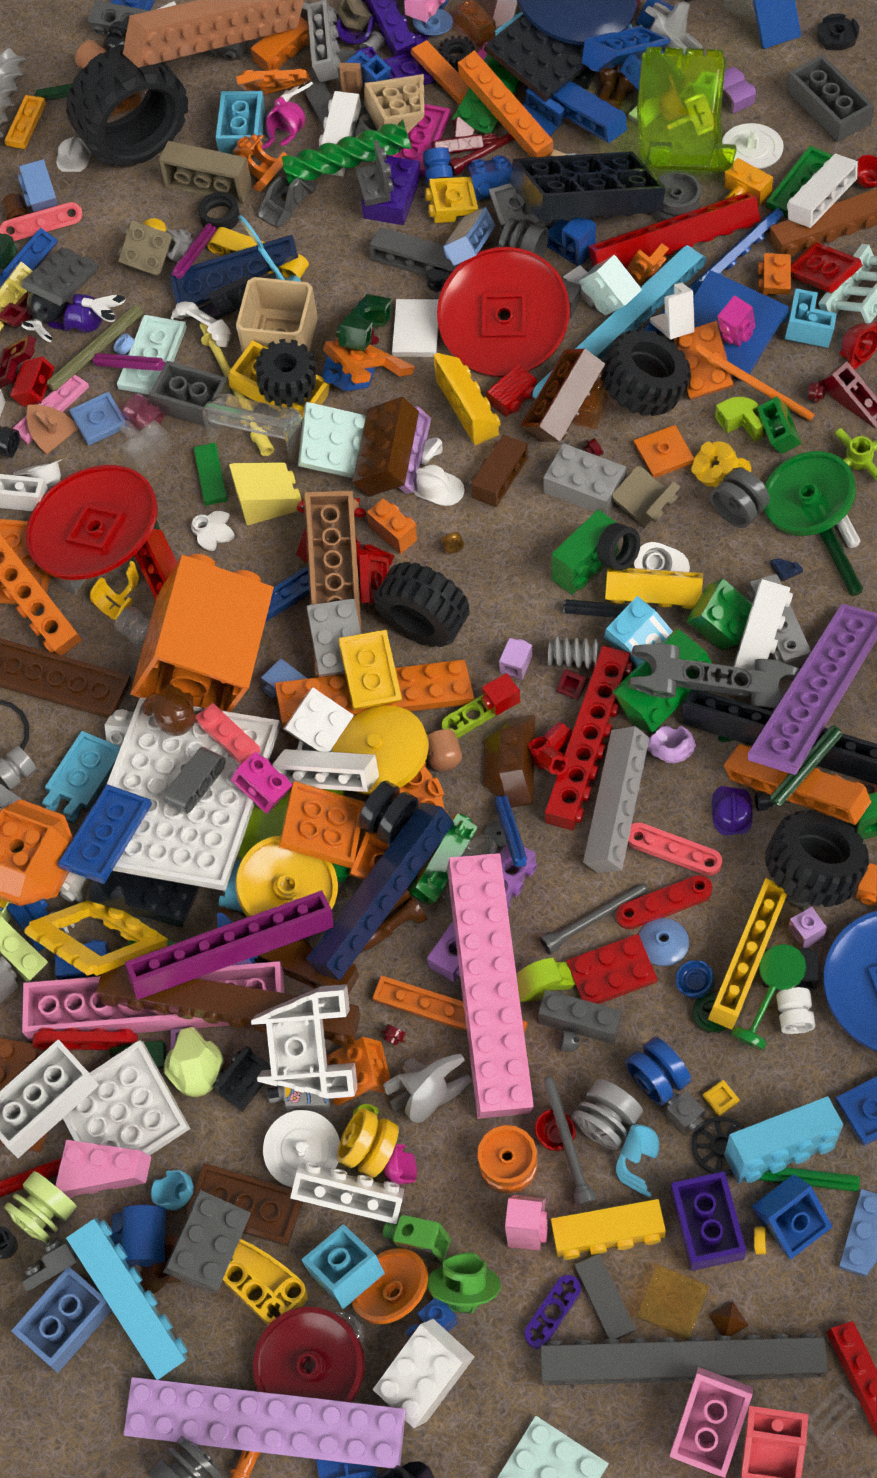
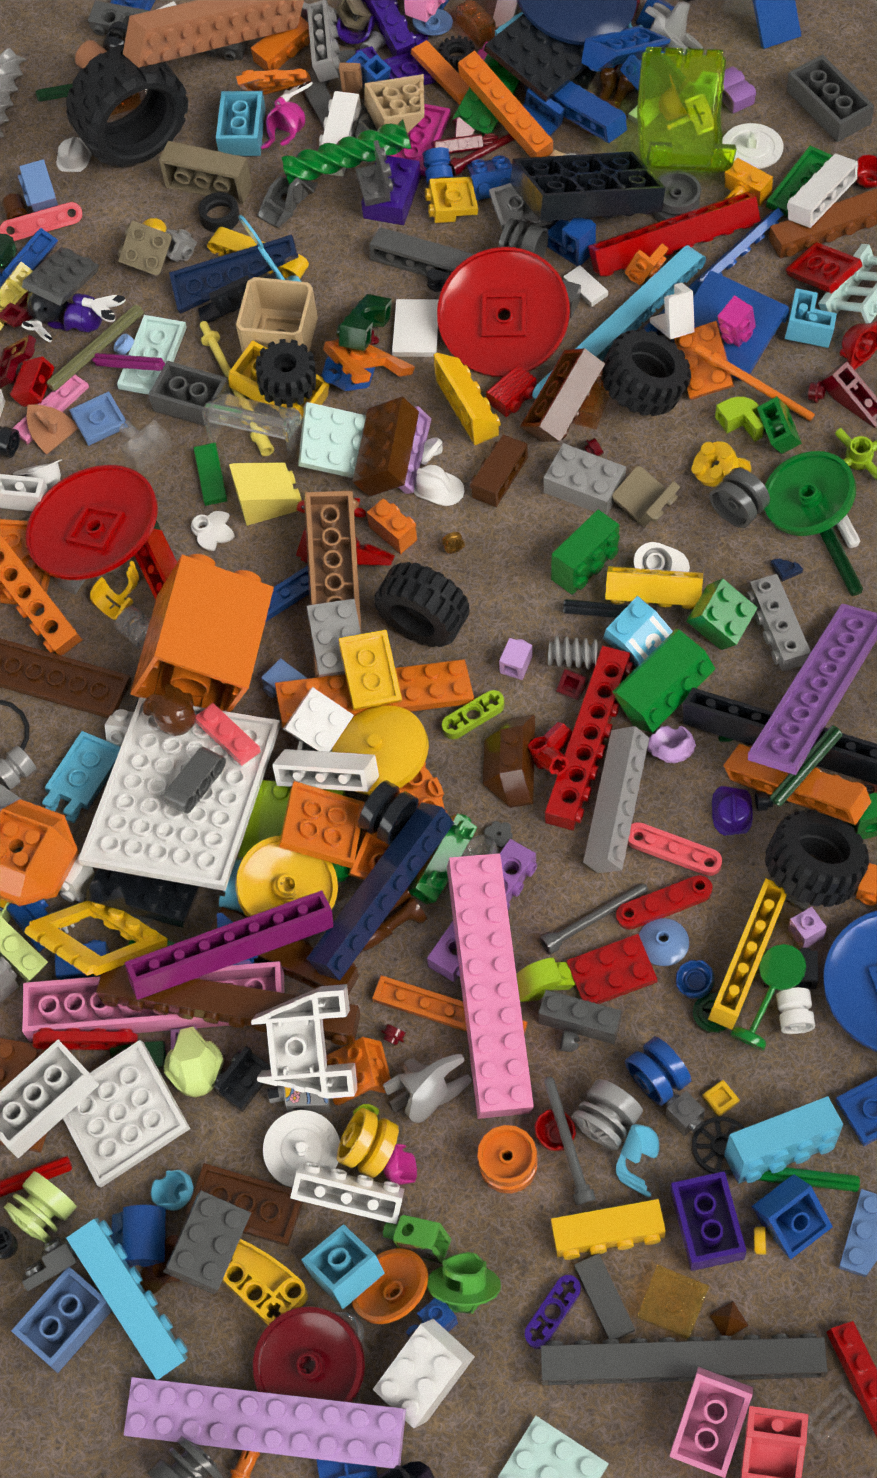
light orange plate [4,95,46,149] -> none
bright pink wedge [56,1140,152,1198] -> none
blue tile [58,784,152,884] -> none
clear pink wheel [122,393,165,435] -> none
white piece [170,301,232,347] -> none
magenta axle [172,223,216,279] -> none
dark pink brick [231,752,293,814] -> none
orange tile [232,134,287,192] -> none
red plate [358,554,389,605] -> none
nougat helmet [428,729,462,772] -> none
medium blue brick [443,207,496,266] -> none
red brick [481,673,521,716] -> none
blue axle [495,795,527,867] -> none
bright pink wedge [505,1194,548,1251] -> none
light aqua brick [578,255,642,316] -> none
black tyre [597,523,641,571] -> none
dark grey piece [628,643,800,712] -> none
orange plate [634,425,694,478] -> none
white brick [733,579,793,670] -> none
orange bracket [757,253,791,296] -> none
black plate [817,13,859,50] -> none

